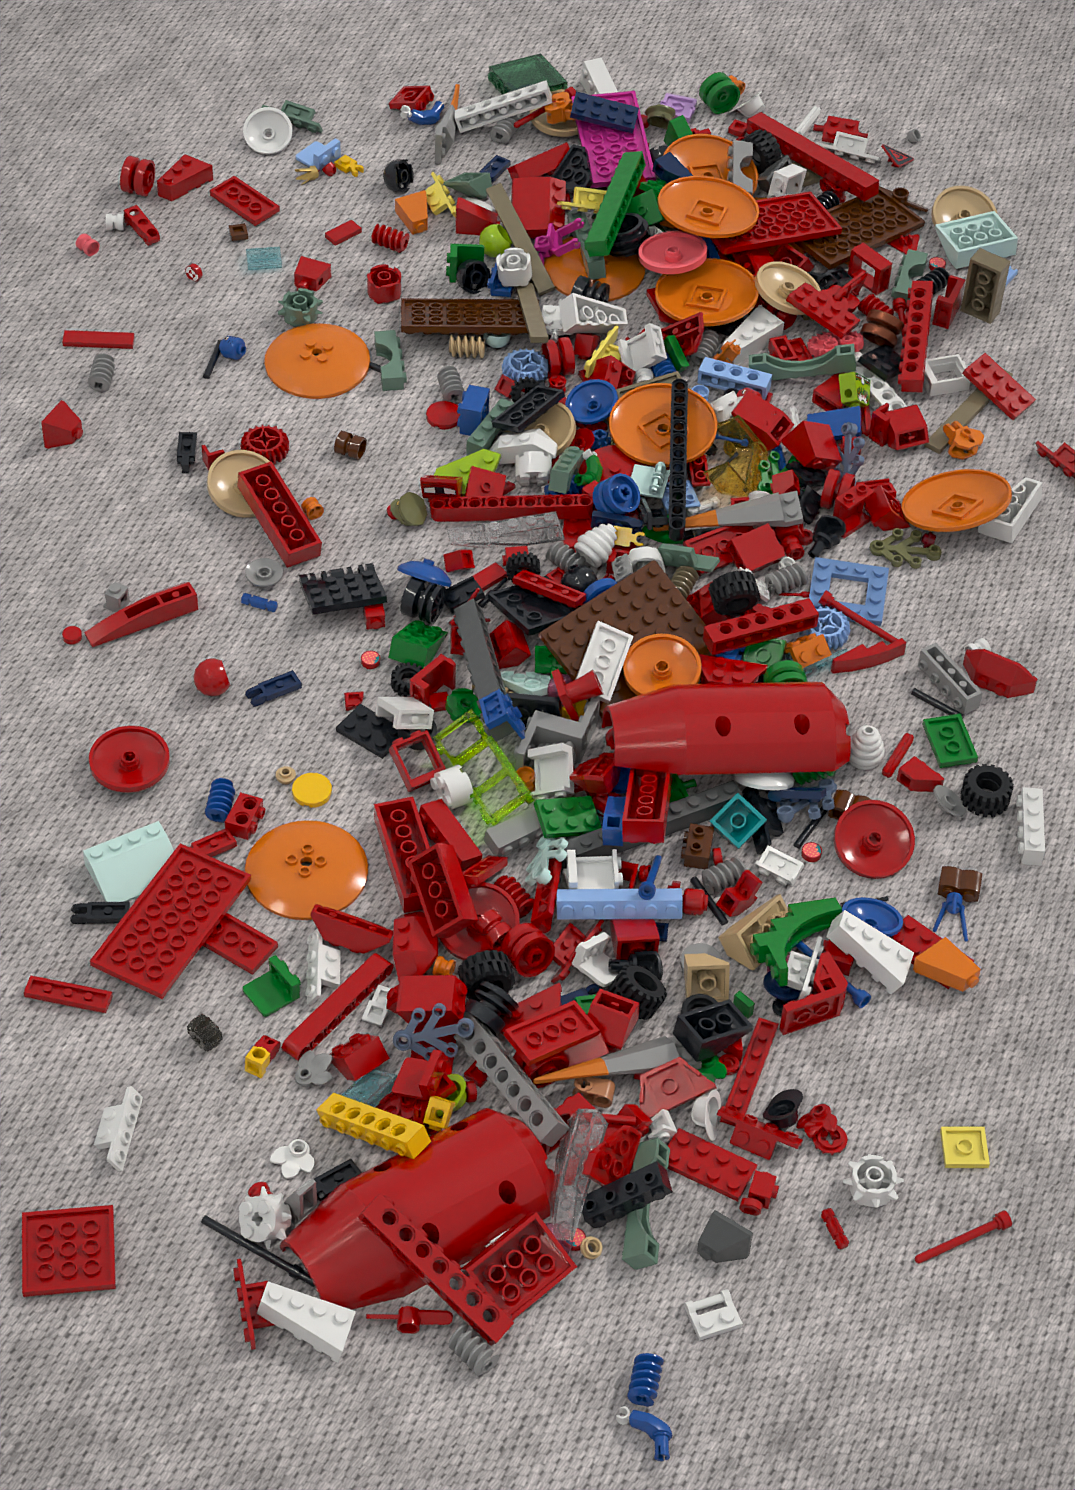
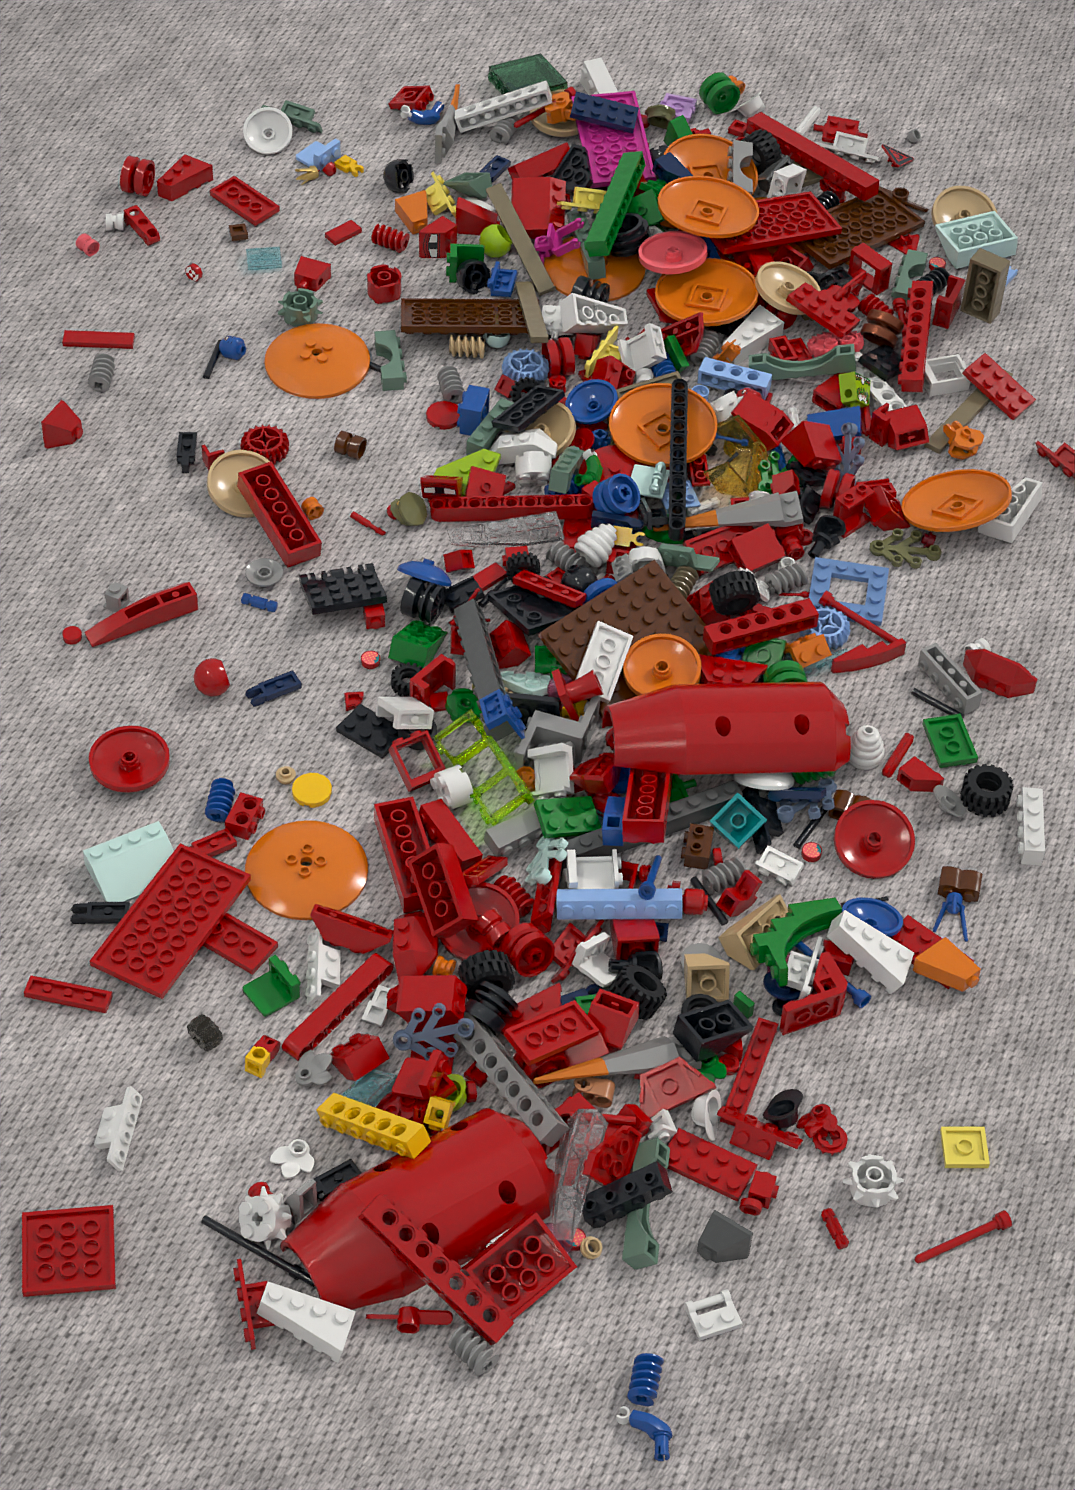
white brick [496,248,532,287] -> none
none -> red piece [350,511,386,536]
none -> red slope [419,216,457,258]

